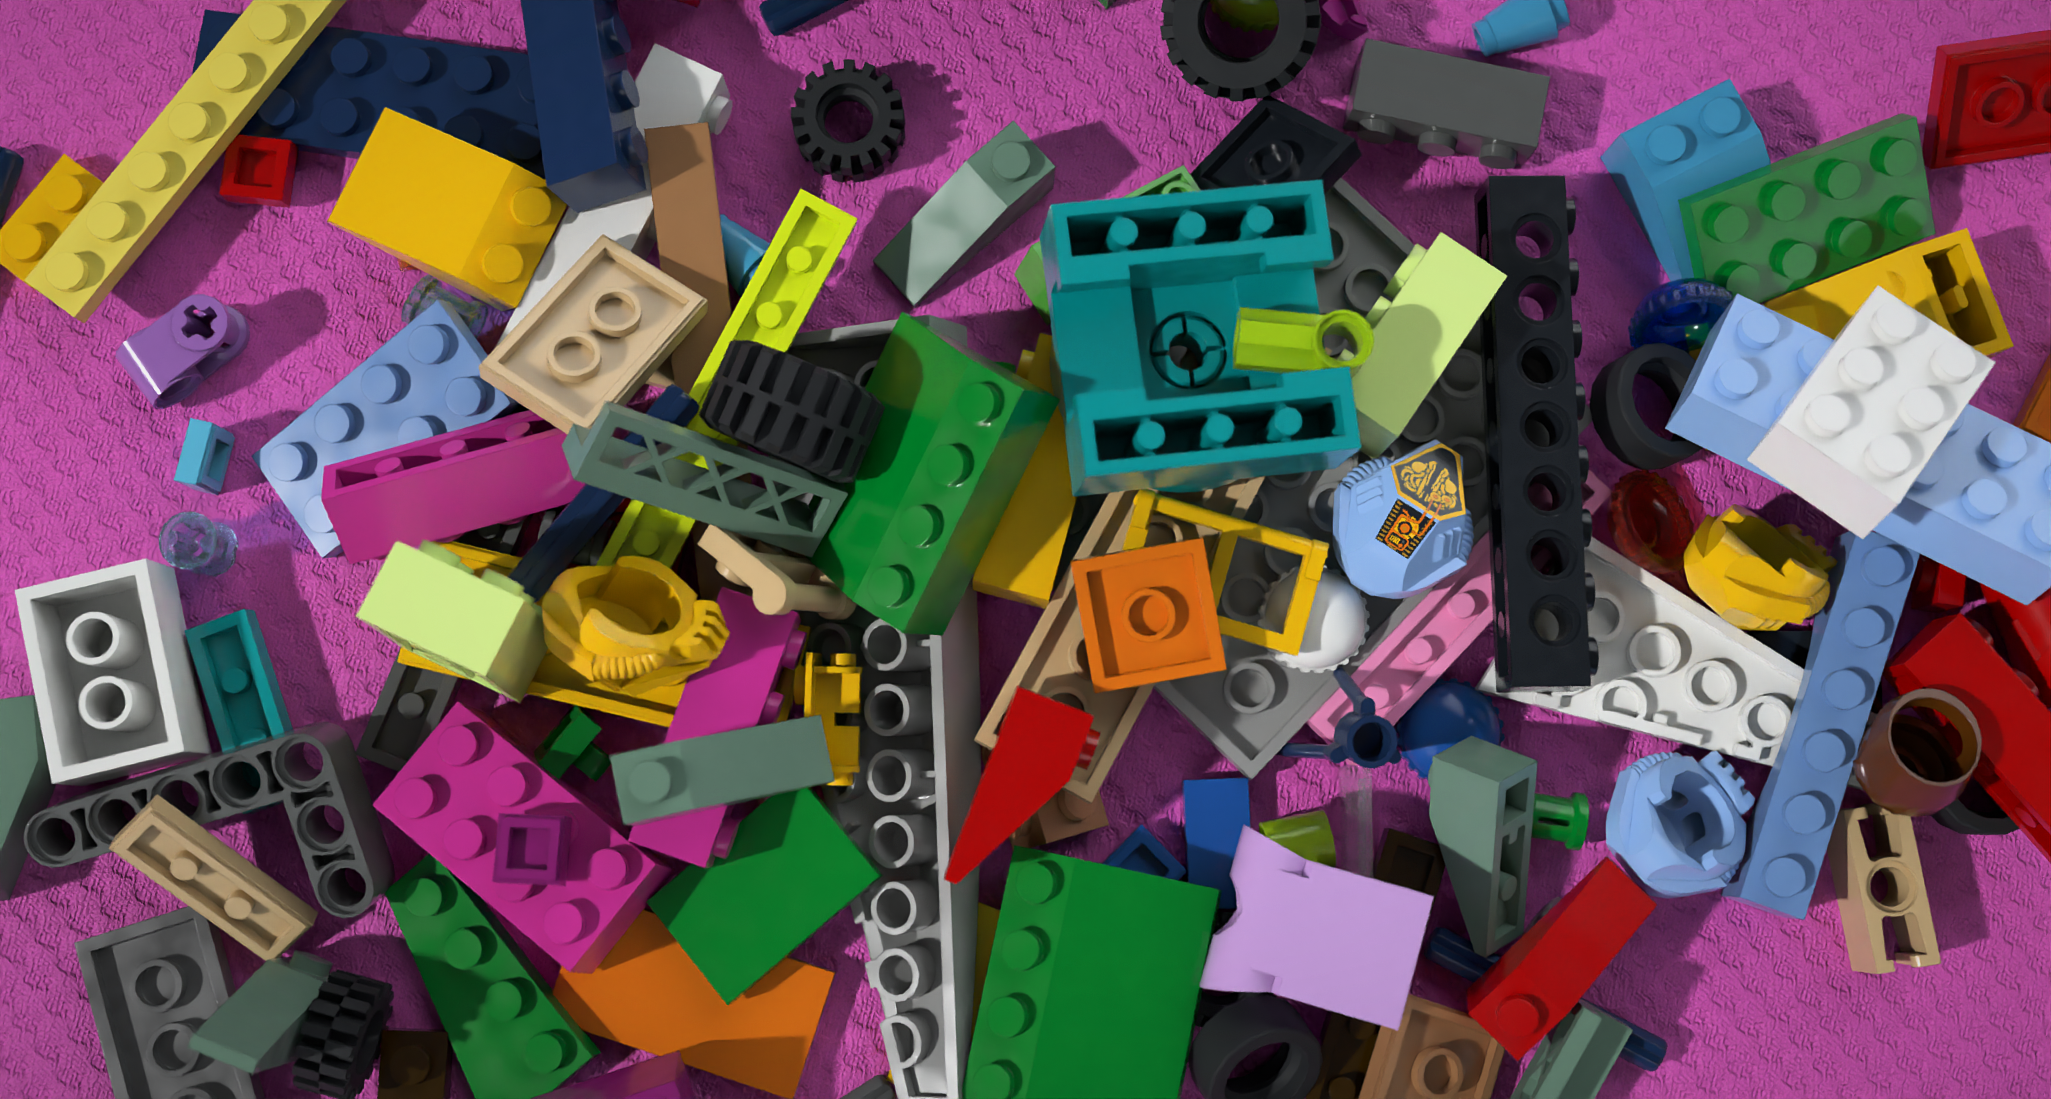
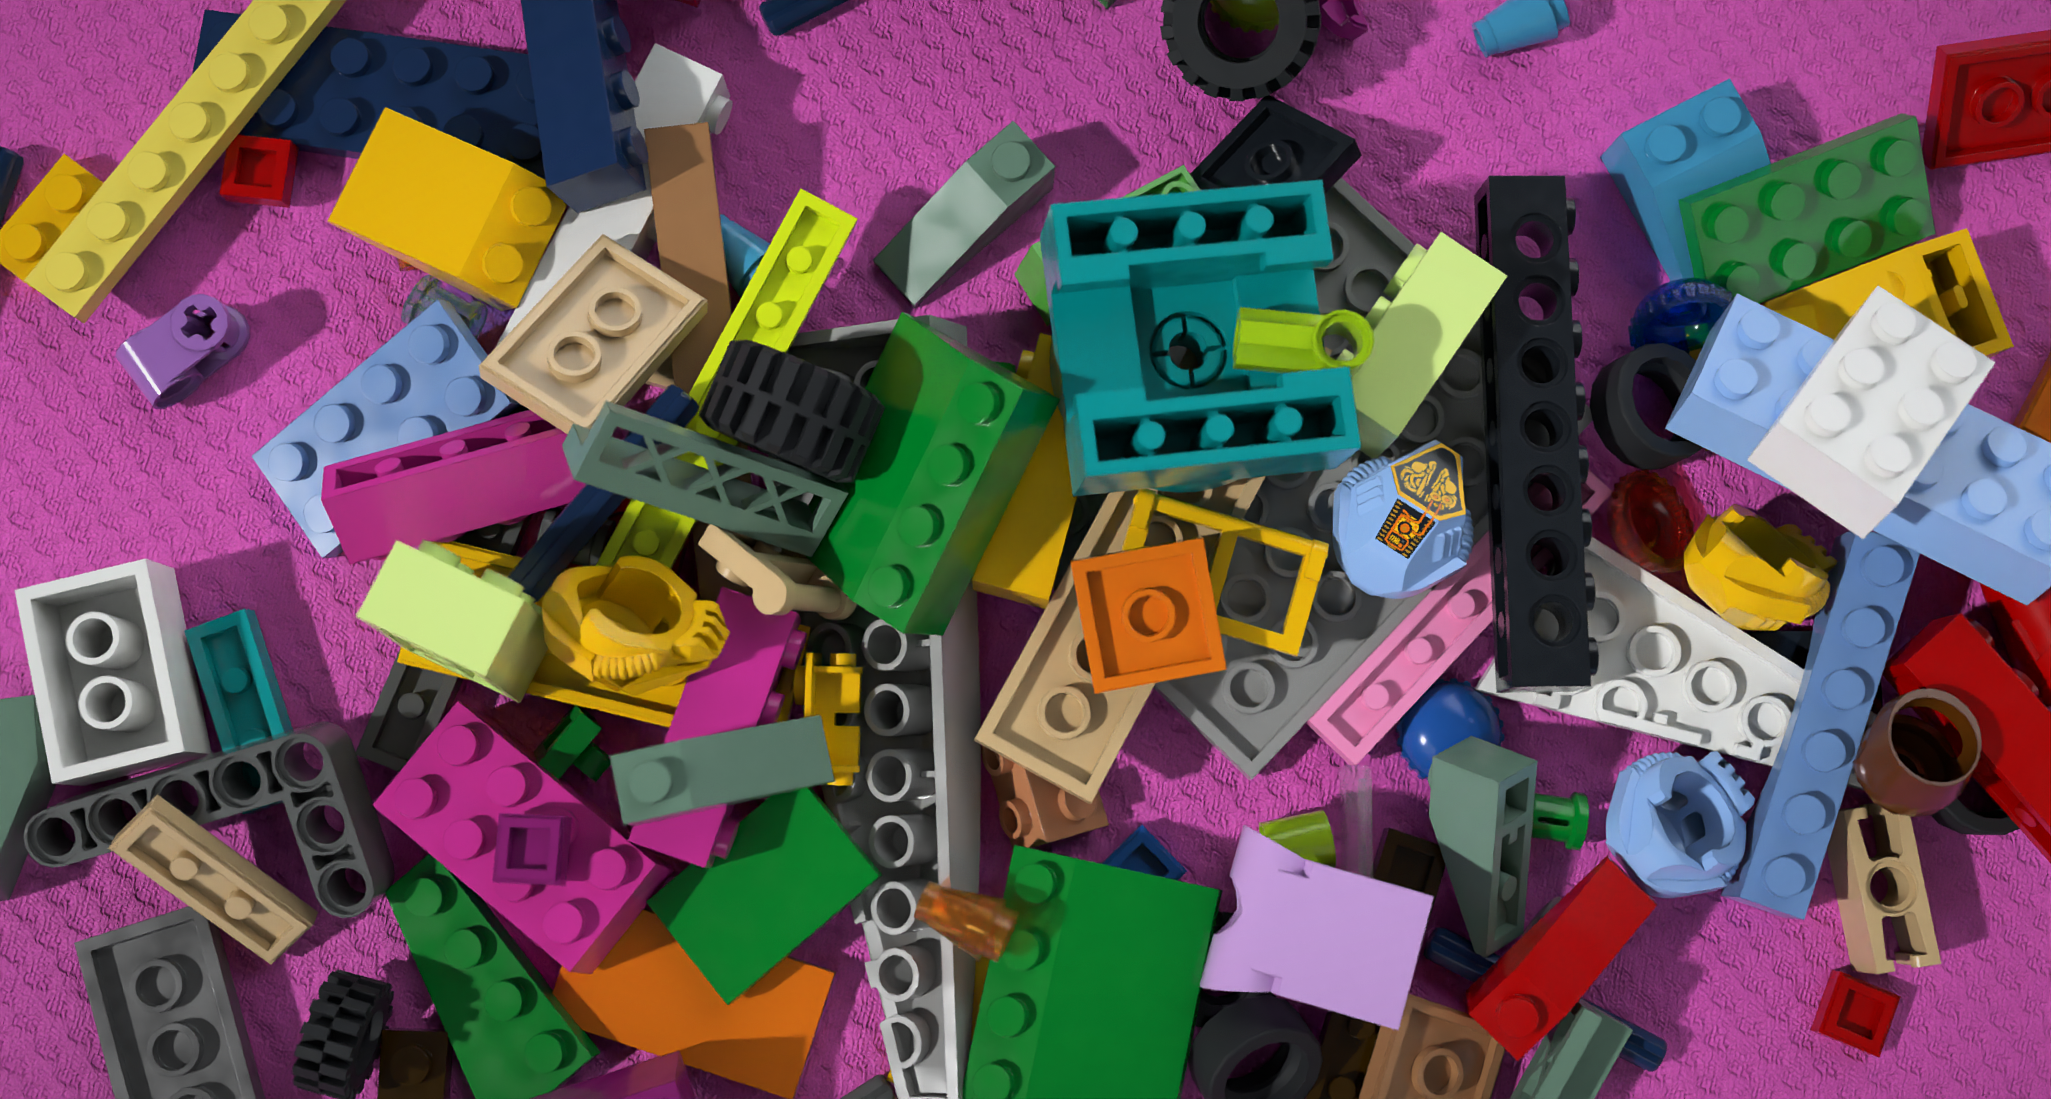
clear light blue bush [159,512,238,577] -> none
medium azure tile [174,418,235,495] -> none
sand green slope [187,950,333,1074] -> none
black tyre [791,59,905,183] -> none
red slope [944,685,1101,885] -> none
blue tile [1182,778,1251,909] -> none
white hat [1257,565,1370,673] -> none
dark blue plant [1276,667,1401,769] -> none
dark grey brick [1343,38,1550,169] -> none
red plate [1909,554,1966,613] -> none
none -> clear orange cone [914,881,1019,963]
none -> red tile [1810,970,1901,1057]

